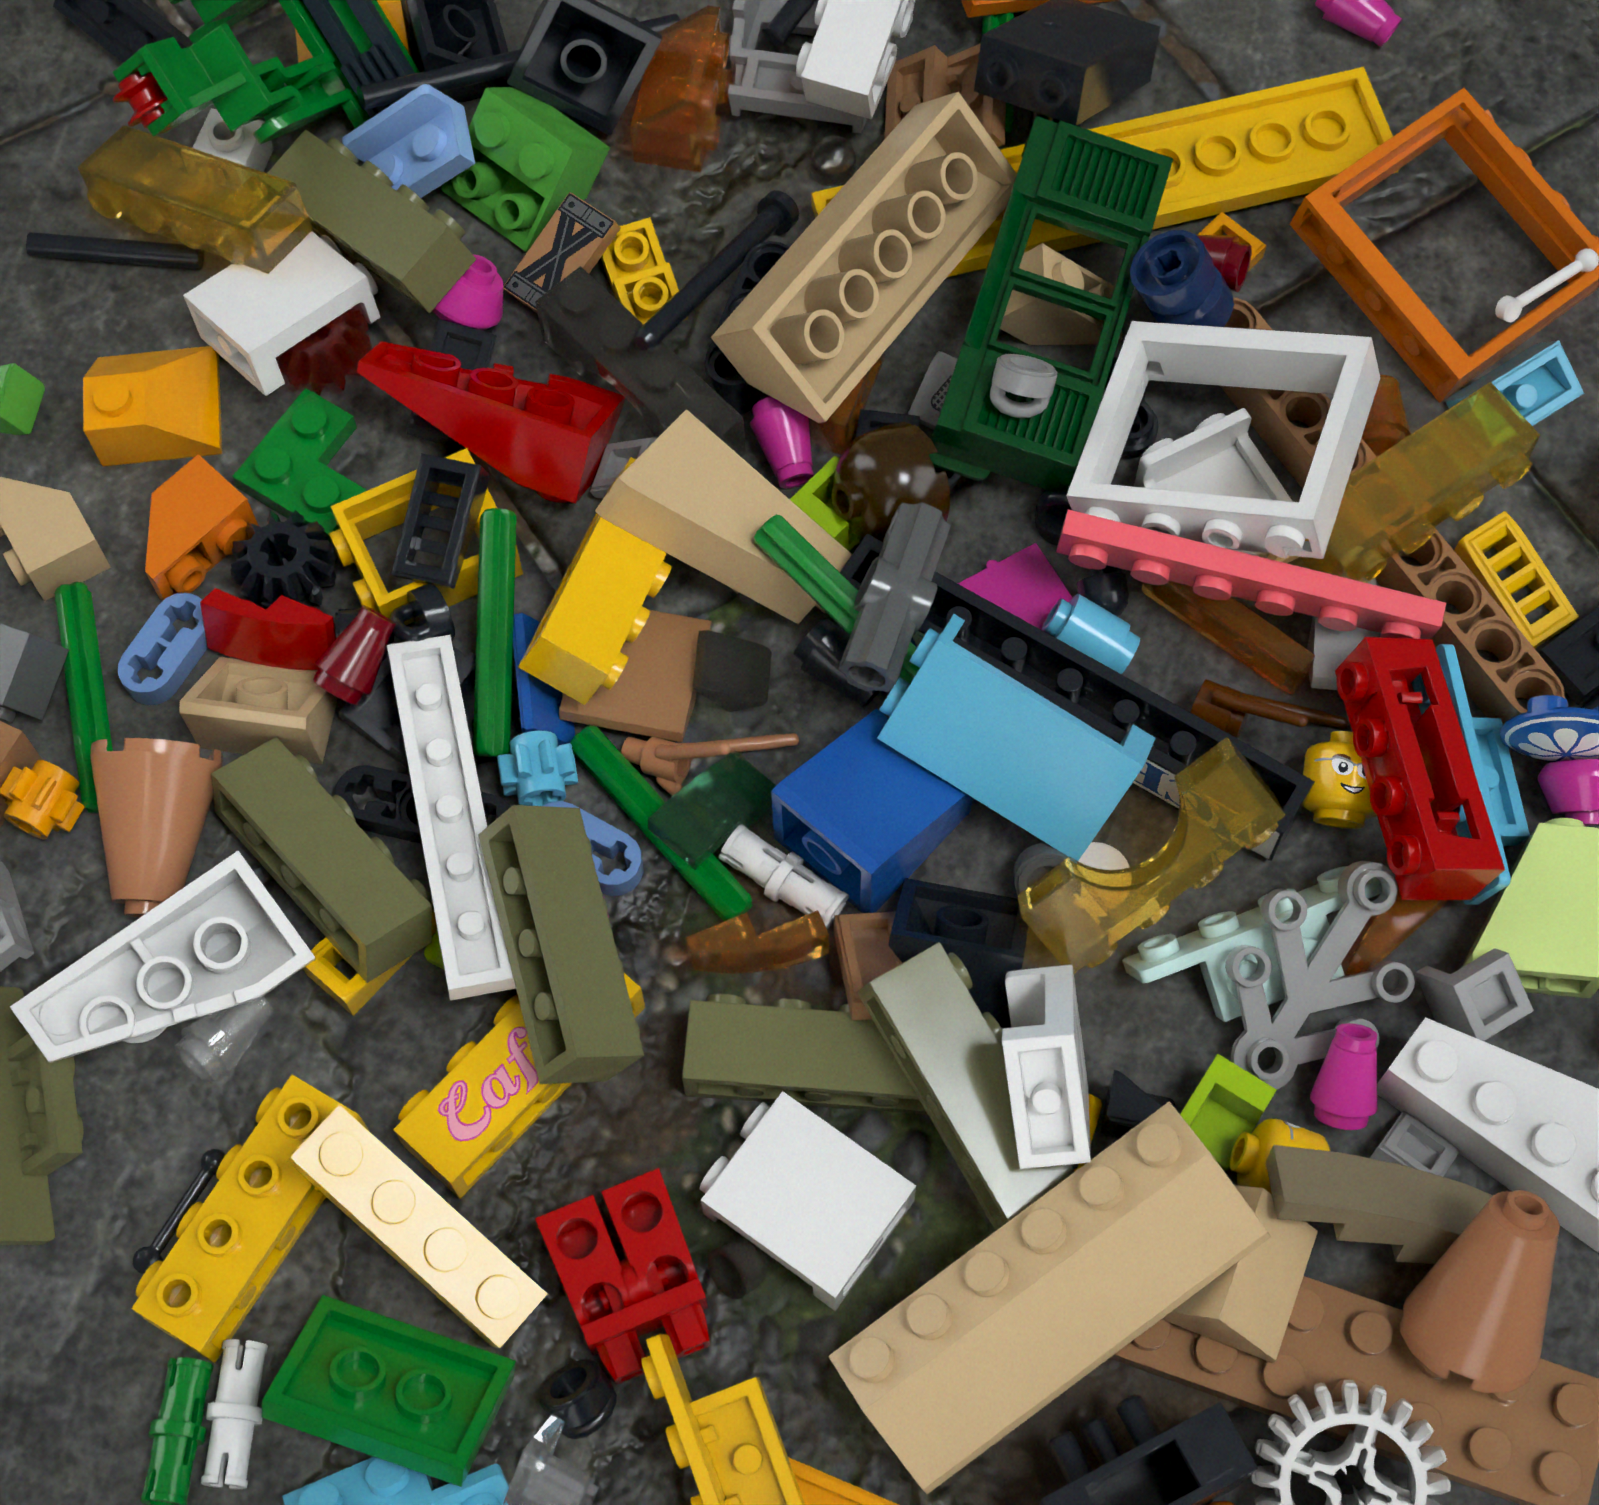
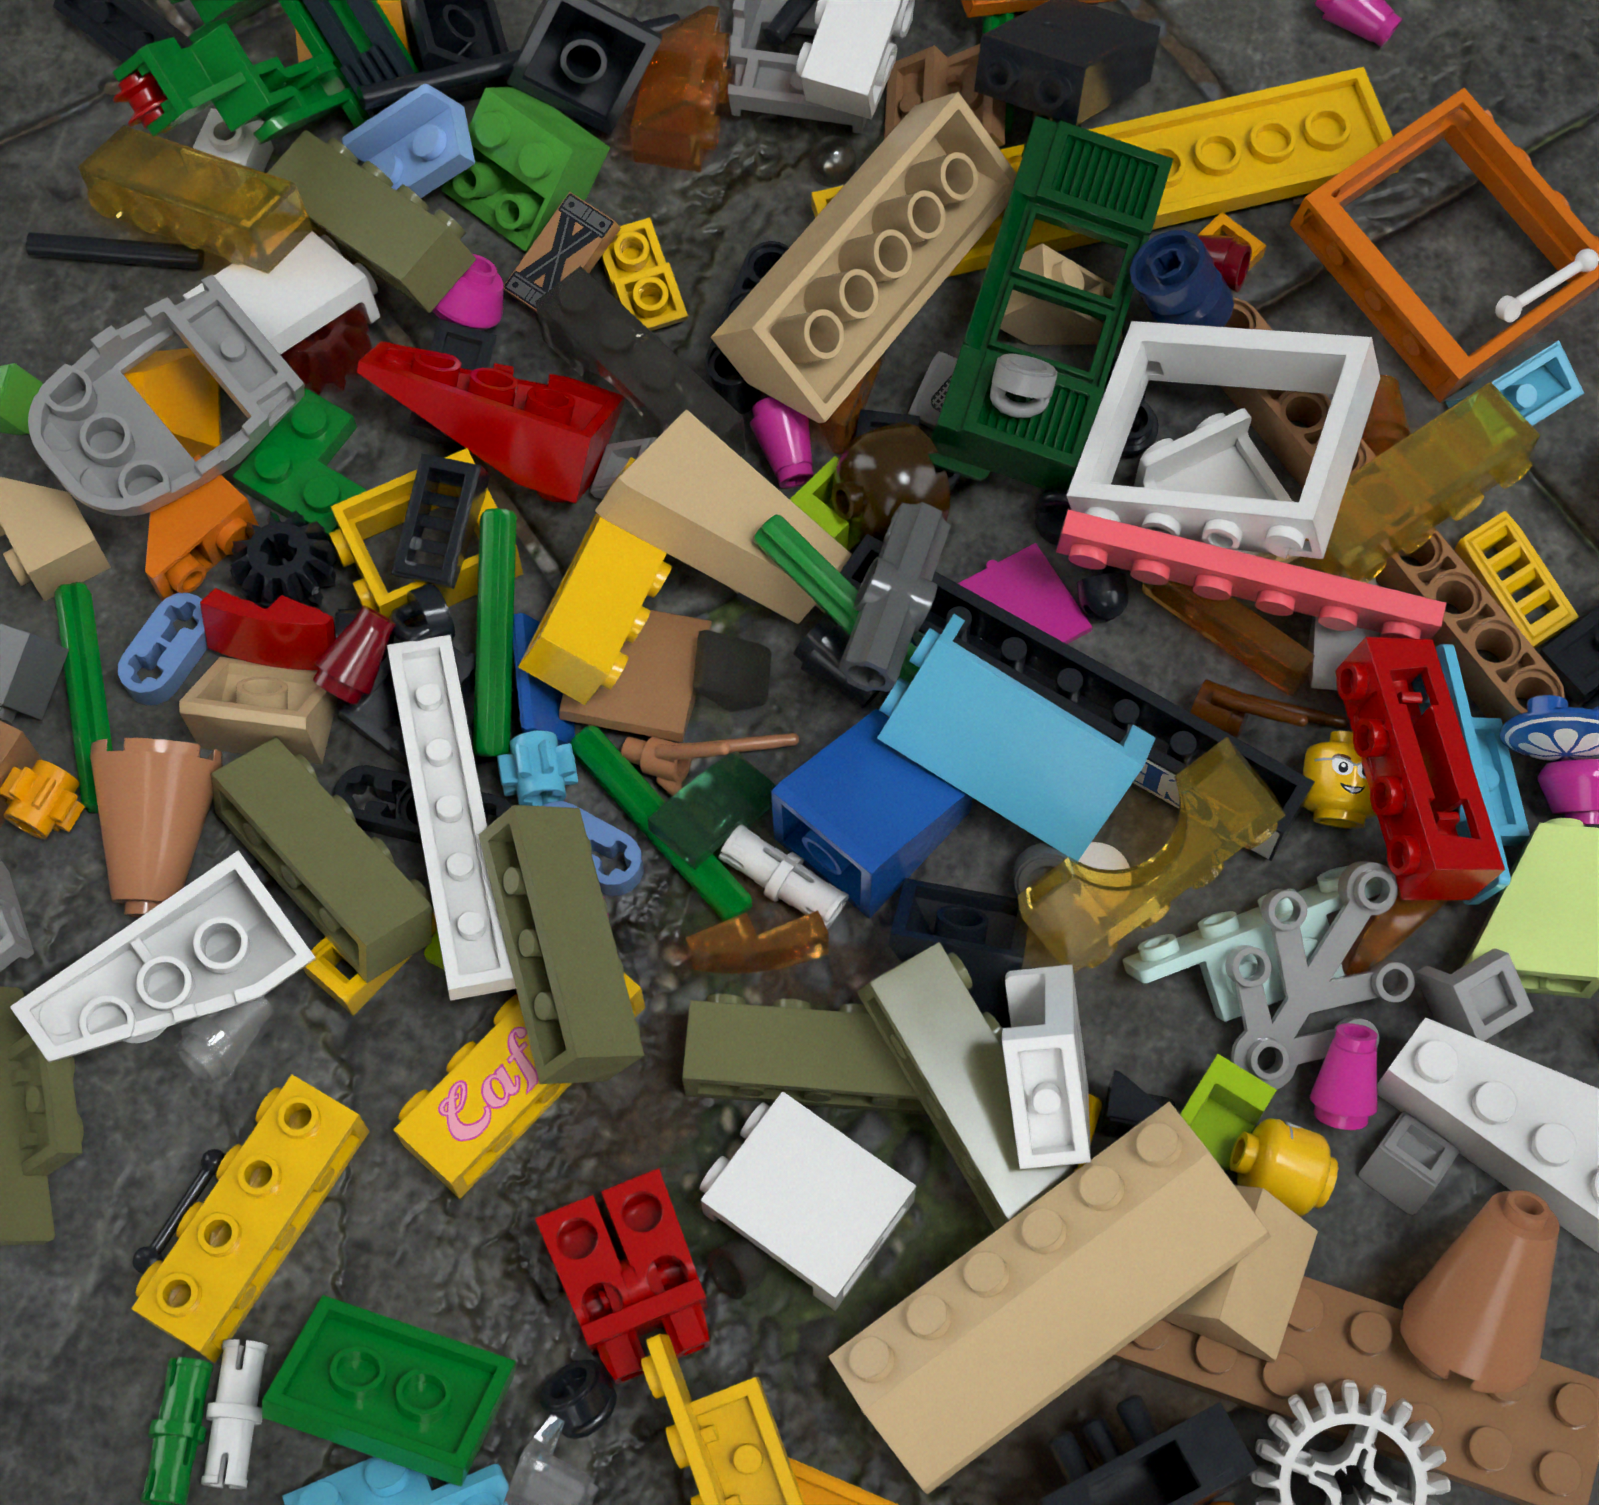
brick [288,1104,547,1348] -> none
black bar [634,190,799,351] -> none
medium nougat tile [834,911,902,1021] -> none
medium azure brick [1042,594,1140,674] -> none
dark tan slope [1266,1145,1493,1264] -> none
none -> light grey slope [28,274,305,516]

